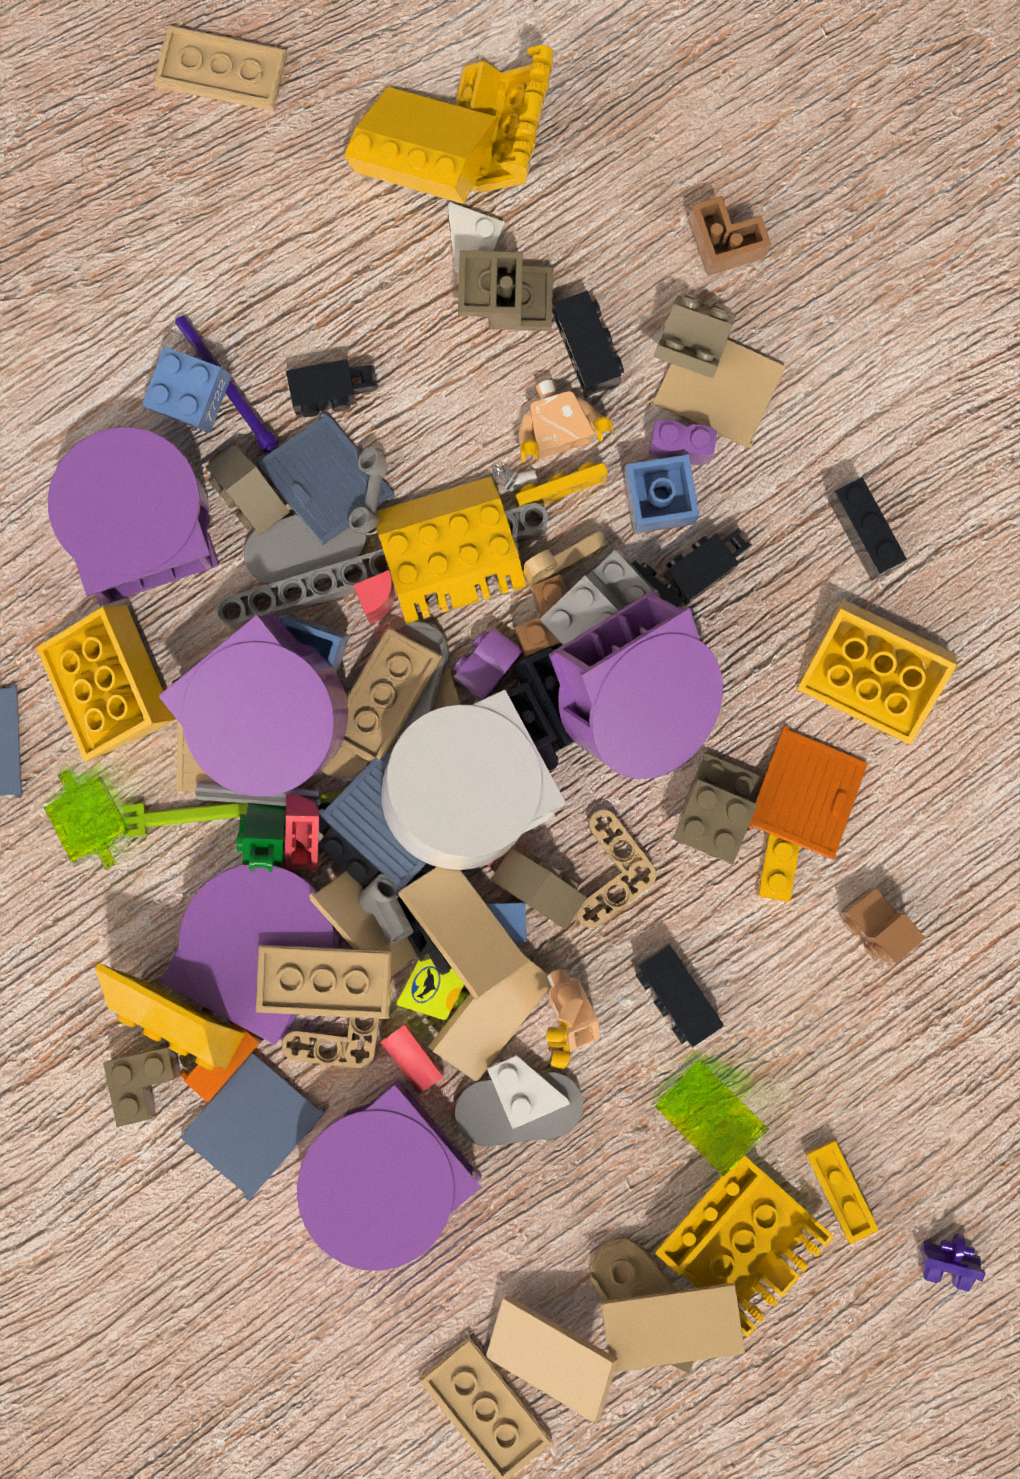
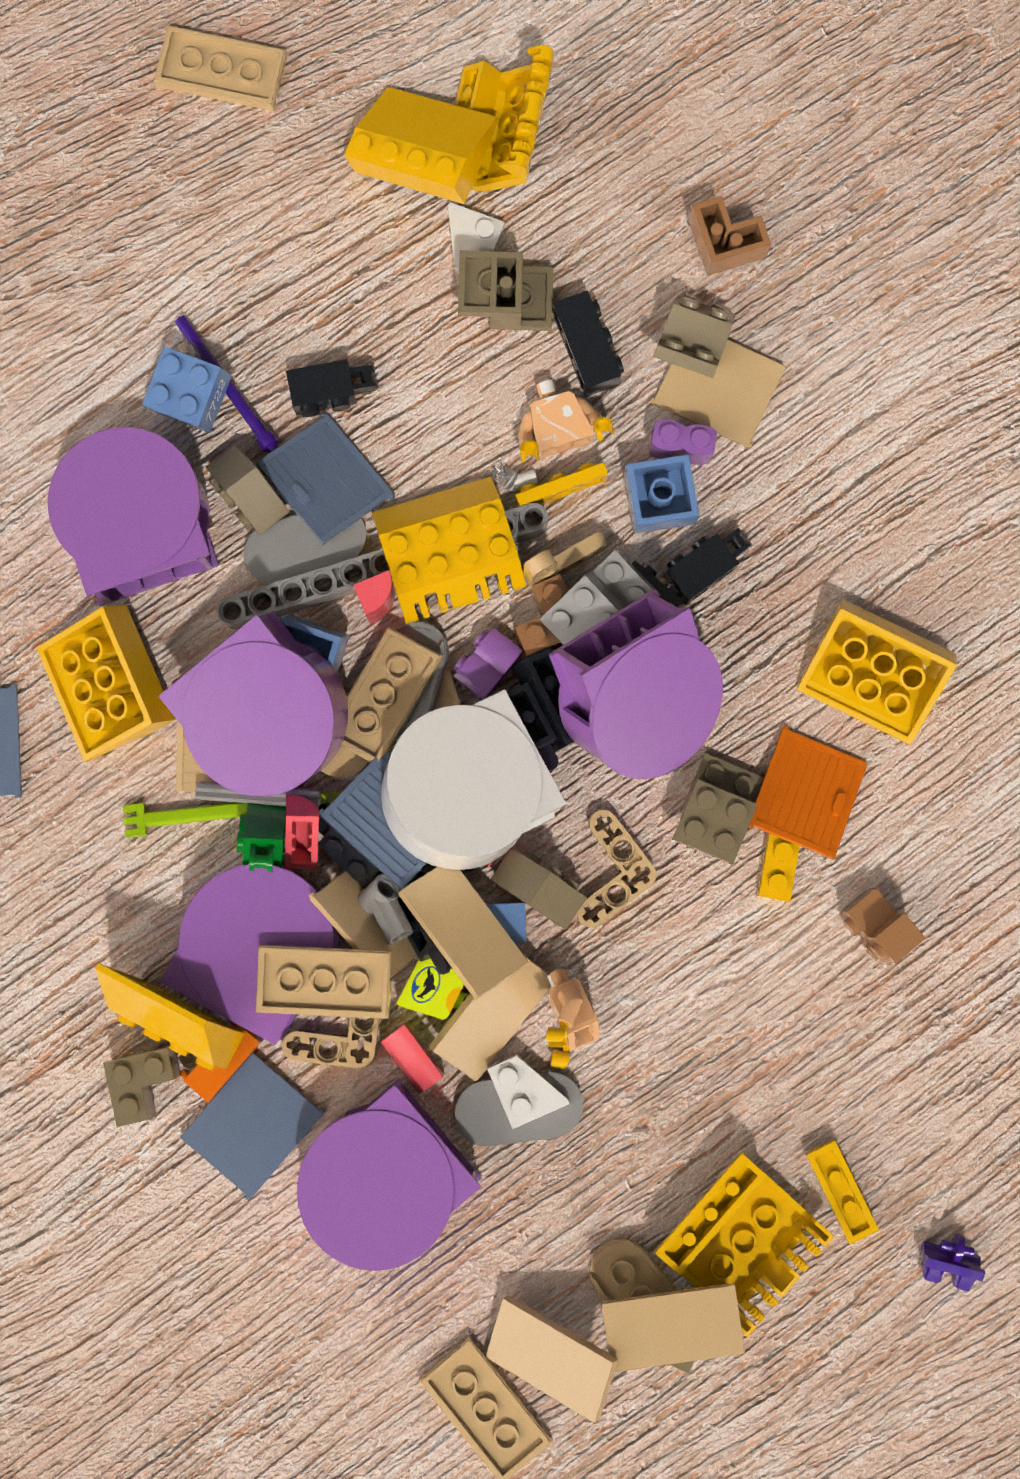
clear neon green plate [43,770,130,870] -> none
light grey bar [348,448,387,534] -> none
black brick [635,944,725,1048] -> none
clear neon green plate [654,1060,770,1177] -> none
black brick [828,477,907,581] -> none

